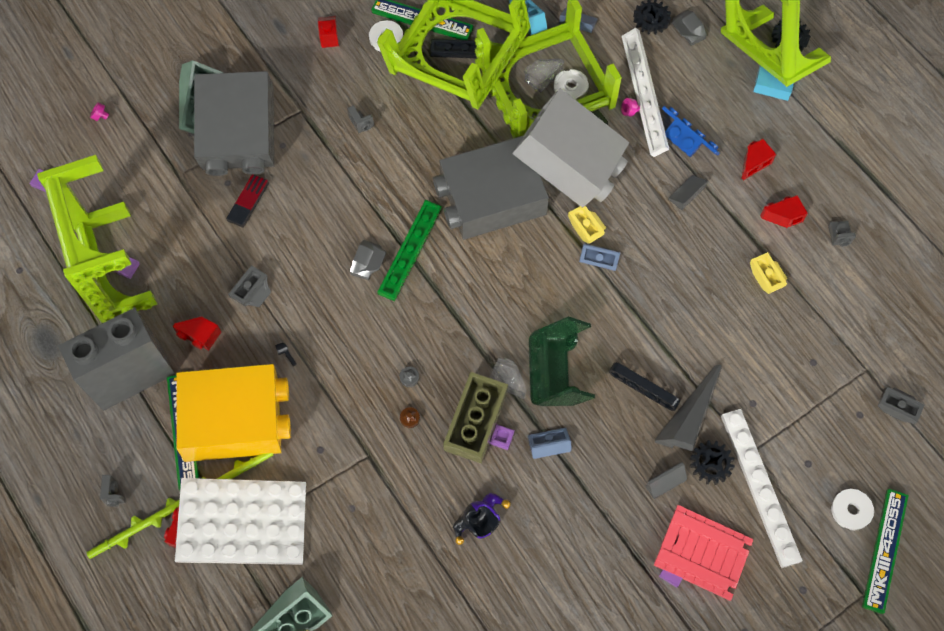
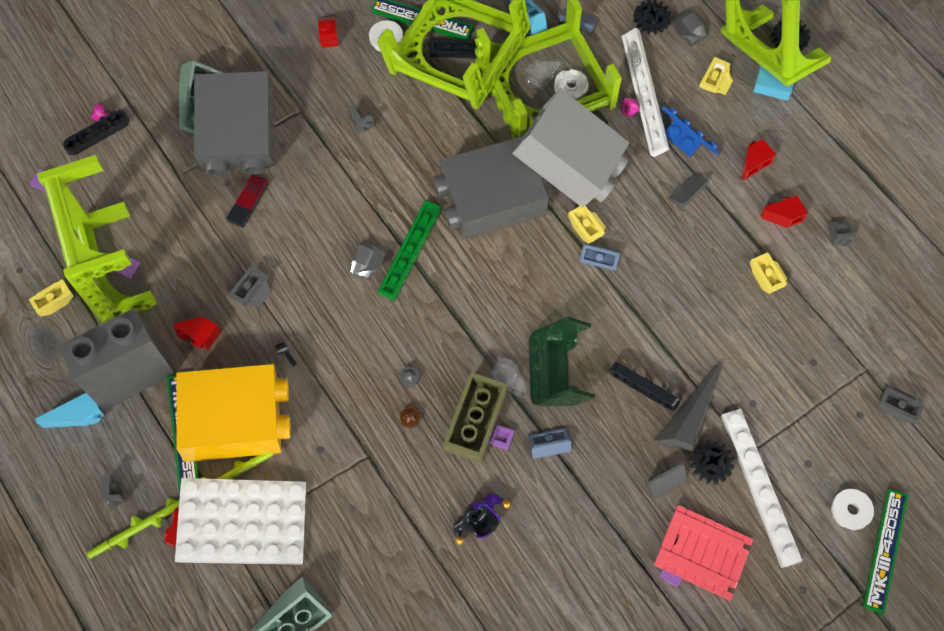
none -> light yellow slope [29,279,74,316]
none -> medium azure slope [35,393,105,428]
none -> black beam [63,110,129,155]
none -> light yellow slope [699,57,733,95]

